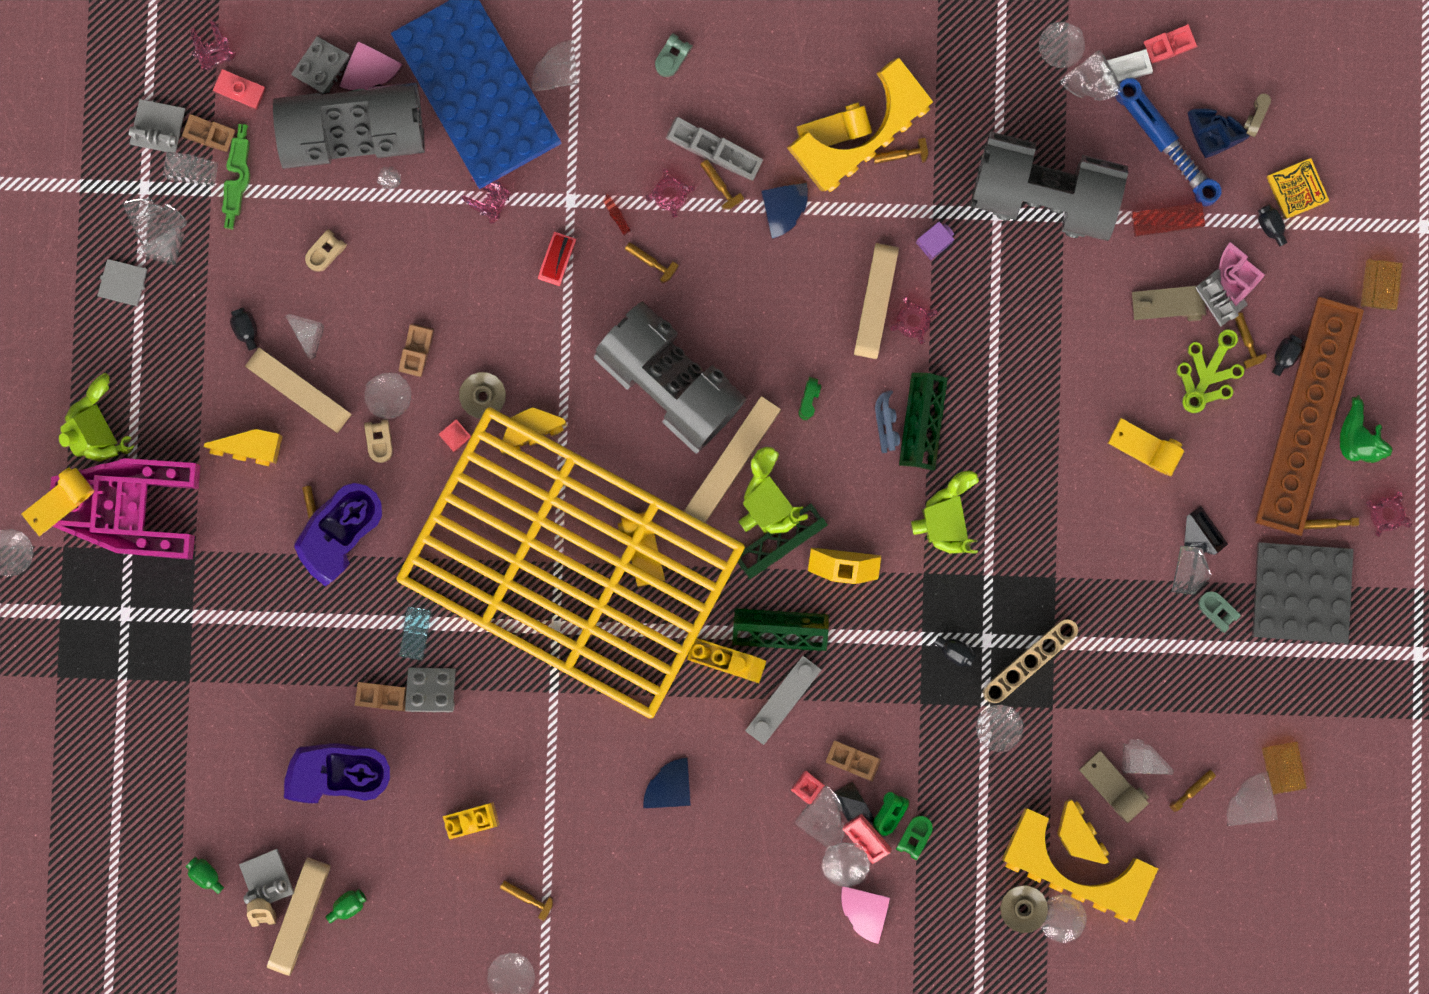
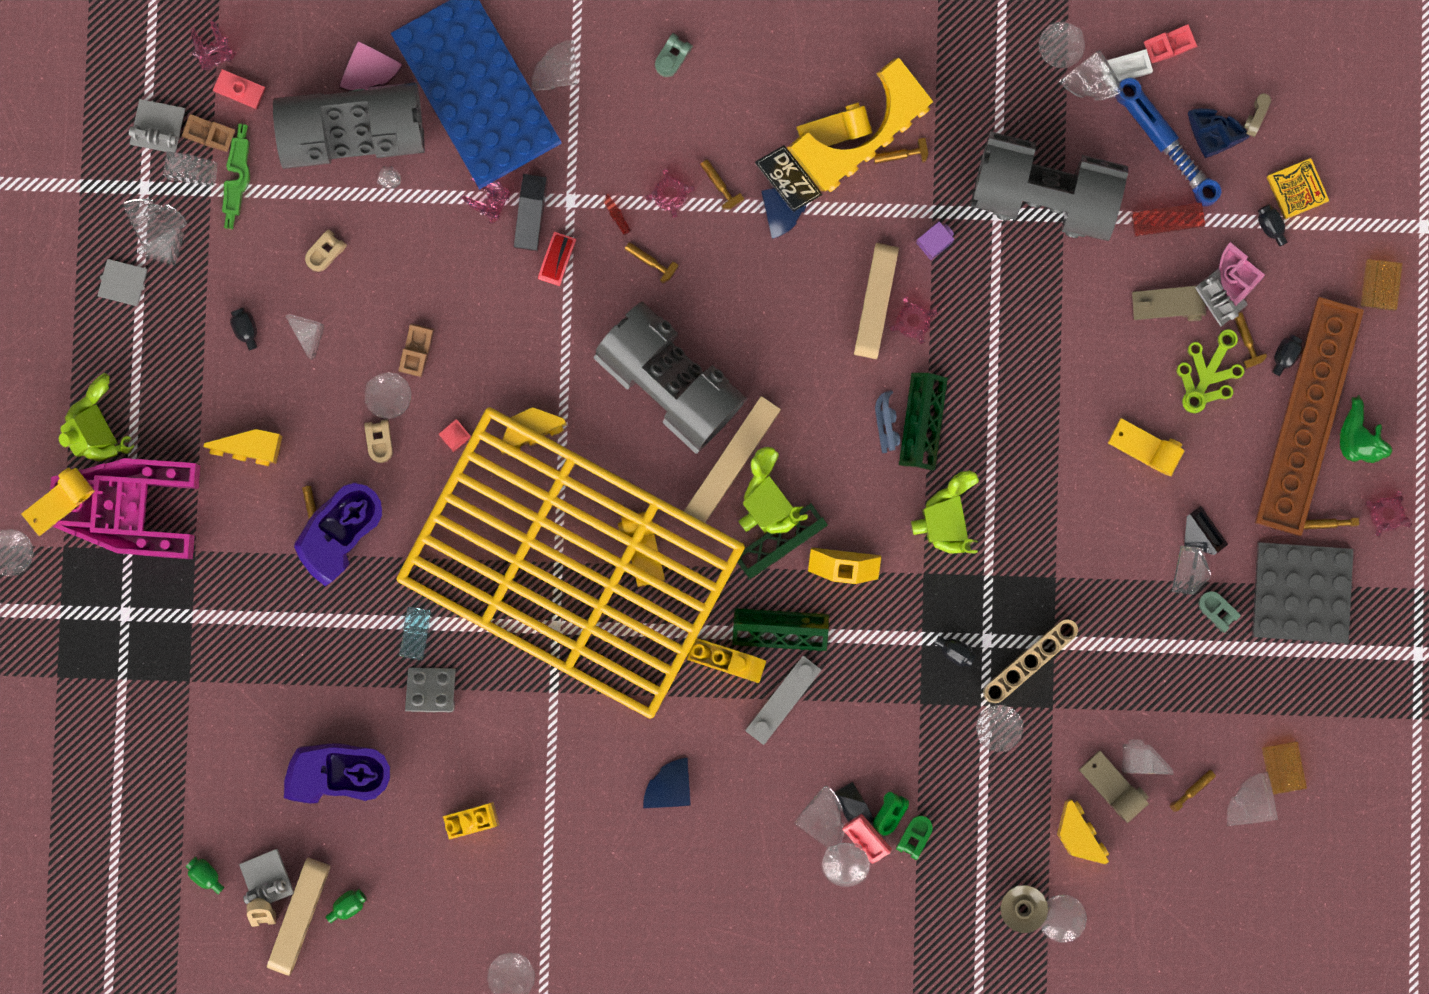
tan beam [245,347,352,433] -> none
light grey hinge [291,37,350,95] -> none
medium nougat slope [355,682,407,712] -> none
dark tan dish [459,372,506,419] -> none
pearl gold piece [500,880,553,921] -> none
light grey slope [665,117,763,181] -> none
coral tile [791,771,825,804] -> none
green plate [798,376,822,420] -> none
medium nougat slope [826,740,881,782] -> none
bright pink brick [841,886,890,944] -> none
yellow arch [1002,808,1158,923] -> none
none -> slope [514,174,548,251]
none -> black sticker [755,145,823,212]

